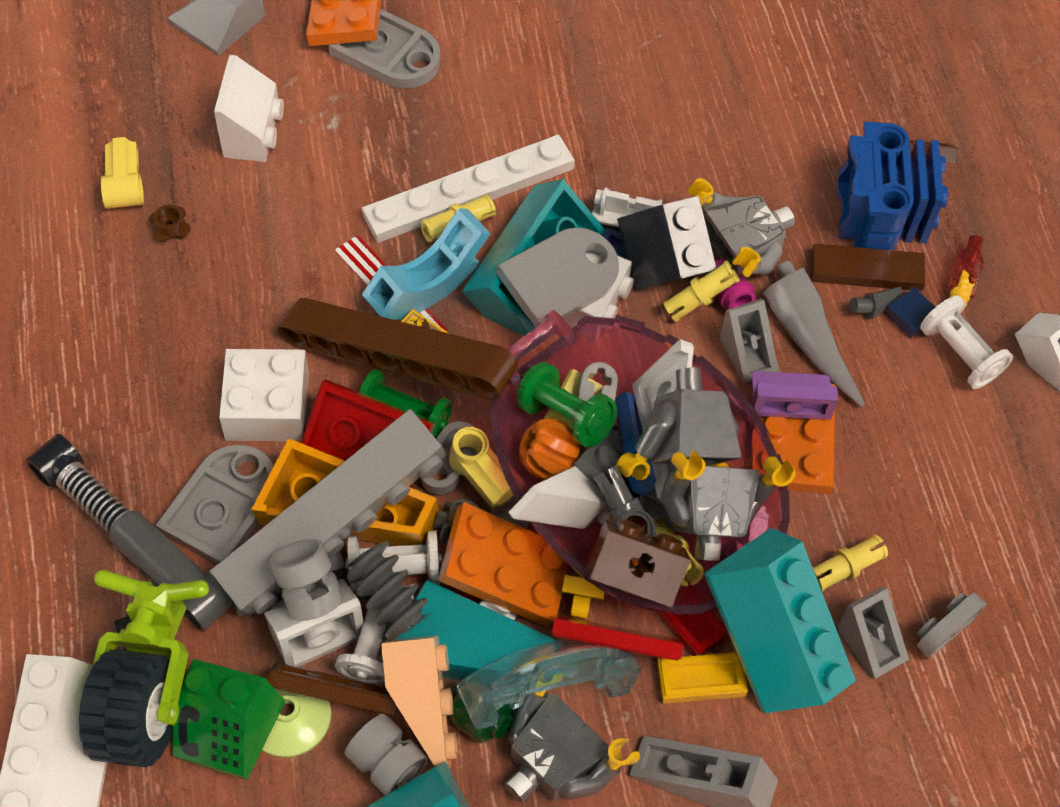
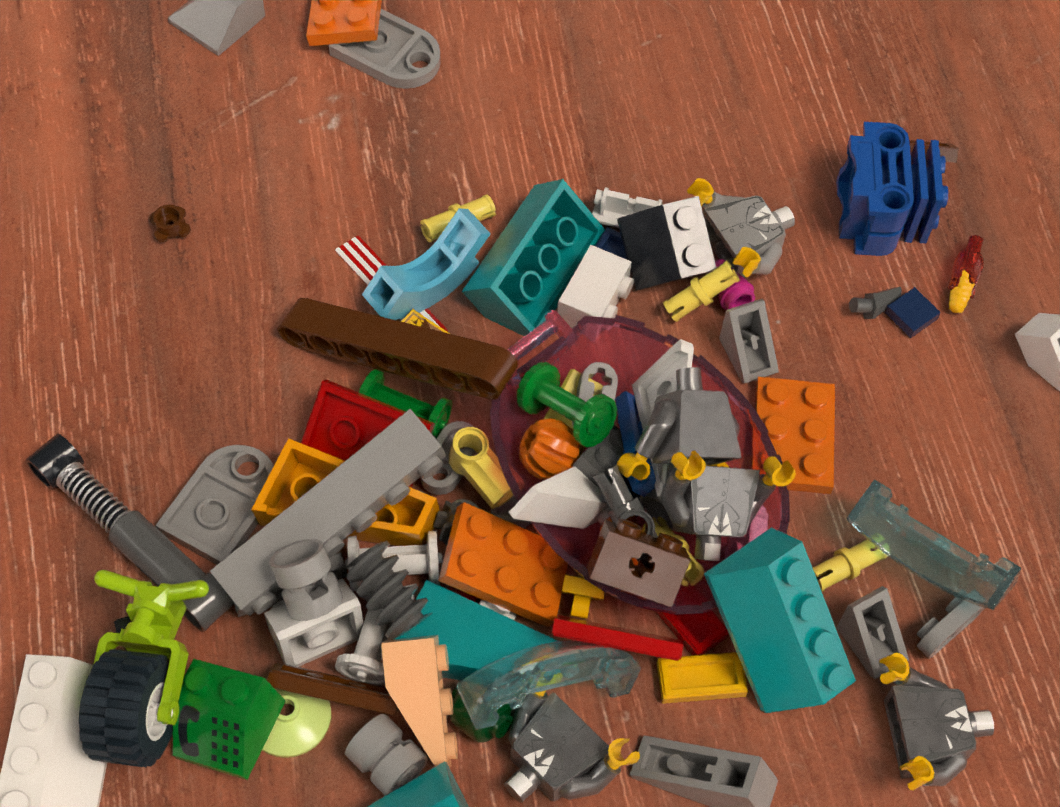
light yellow piece [101,137,144,209] -> none
white slope [214,55,284,162] -> none
white brick [219,349,309,442] -> none
white plate [362,134,575,243] -> none
light grey tile [496,228,619,333] -> none
medium lavender panel [751,371,838,420] -> none
light grey piece [763,261,865,407] -> none
reddish brown tile [812,244,925,291] -> none
white hose [920,295,1013,389] -> none
none -> clear light blue windscreen [847,479,1021,610]
none -> flat silver torso [879,653,994,791]

